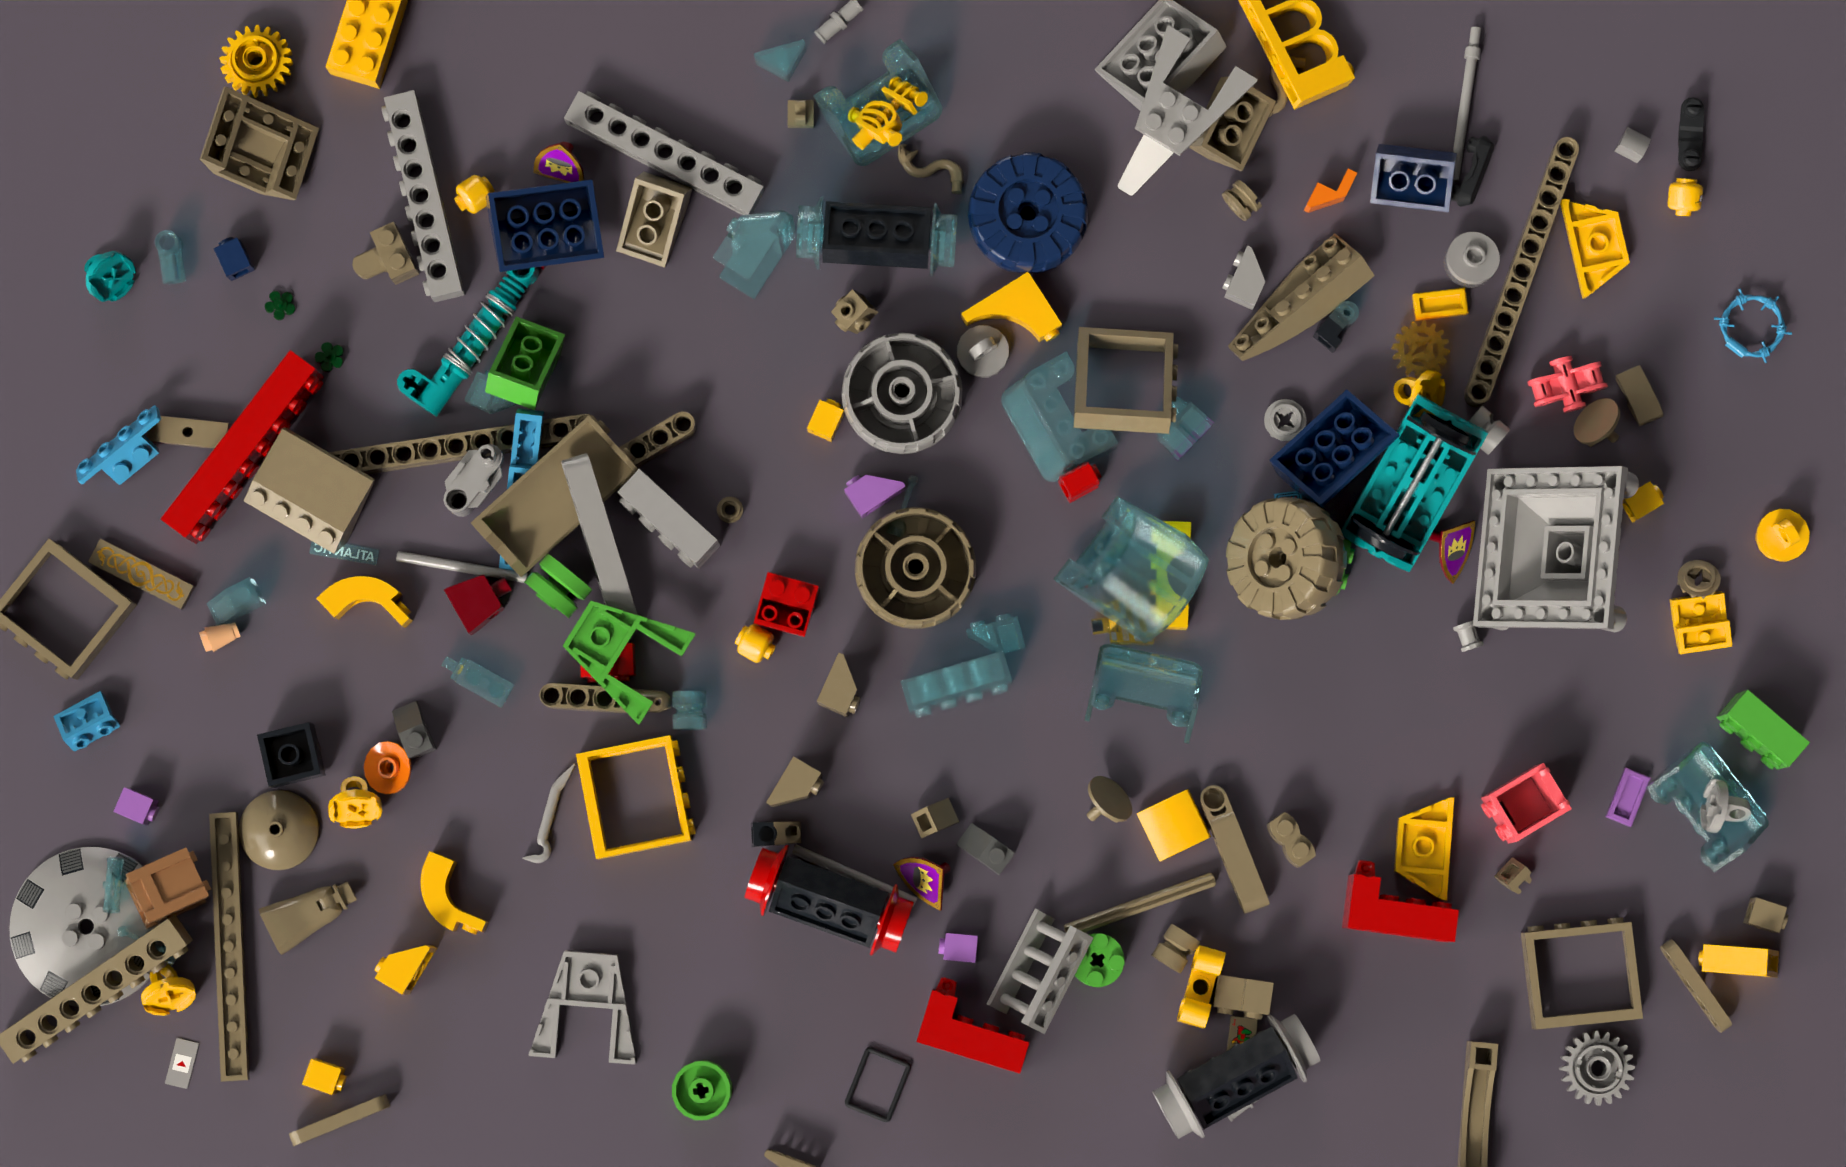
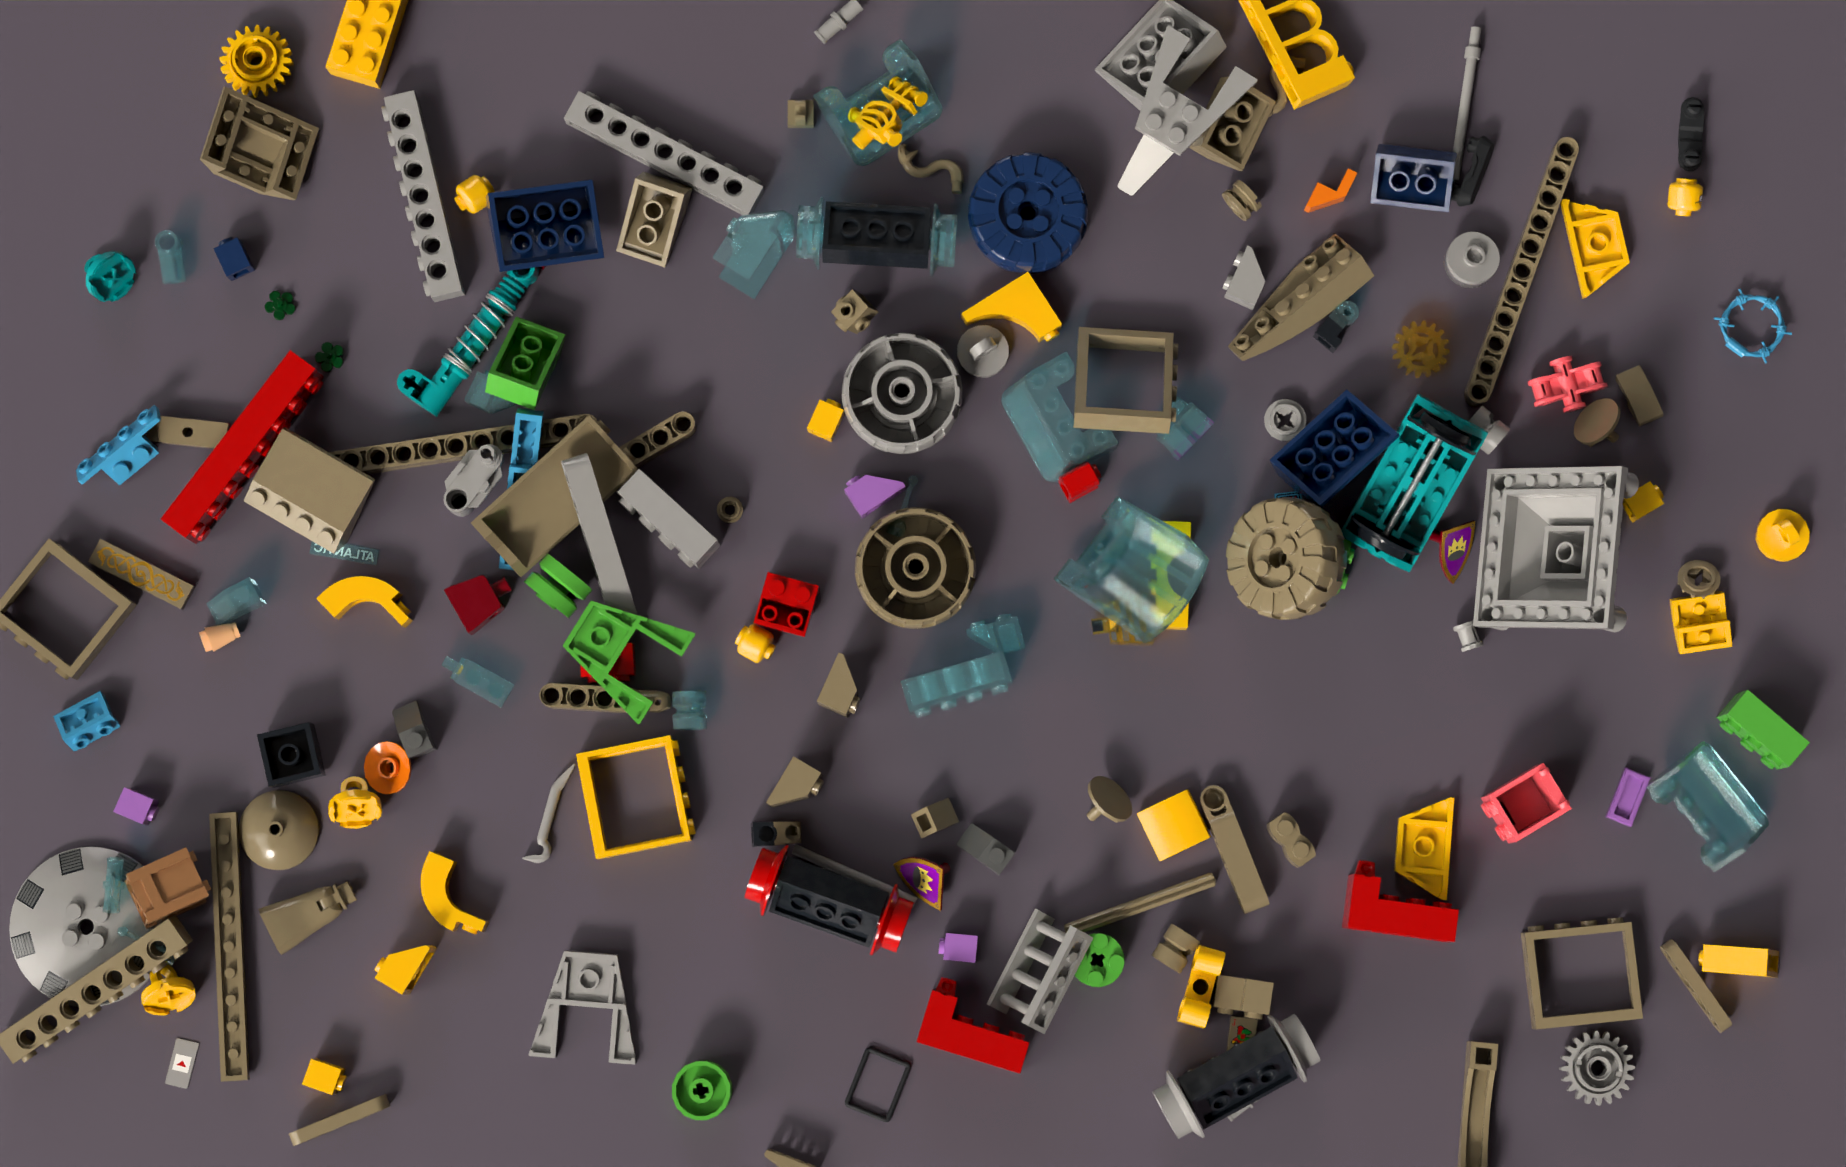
dark tan brick [352,221,419,285] -> none
light grey piece [396,551,528,583] -> none
shield [533,141,584,183] -> none
clear light blue slope [754,39,806,82] -> none
clear light blue windscreen [1084,644,1203,744] -> none
yellow tile [1393,370,1445,417] -> none
yellow tile [1412,287,1469,321] -> none
dark tan tile [1494,857,1532,894] -> none
light grey brick [1614,127,1651,163] -> none
light grey tile [1700,779,1751,833] -> none
dark tan brick [1743,897,1788,933] -> none

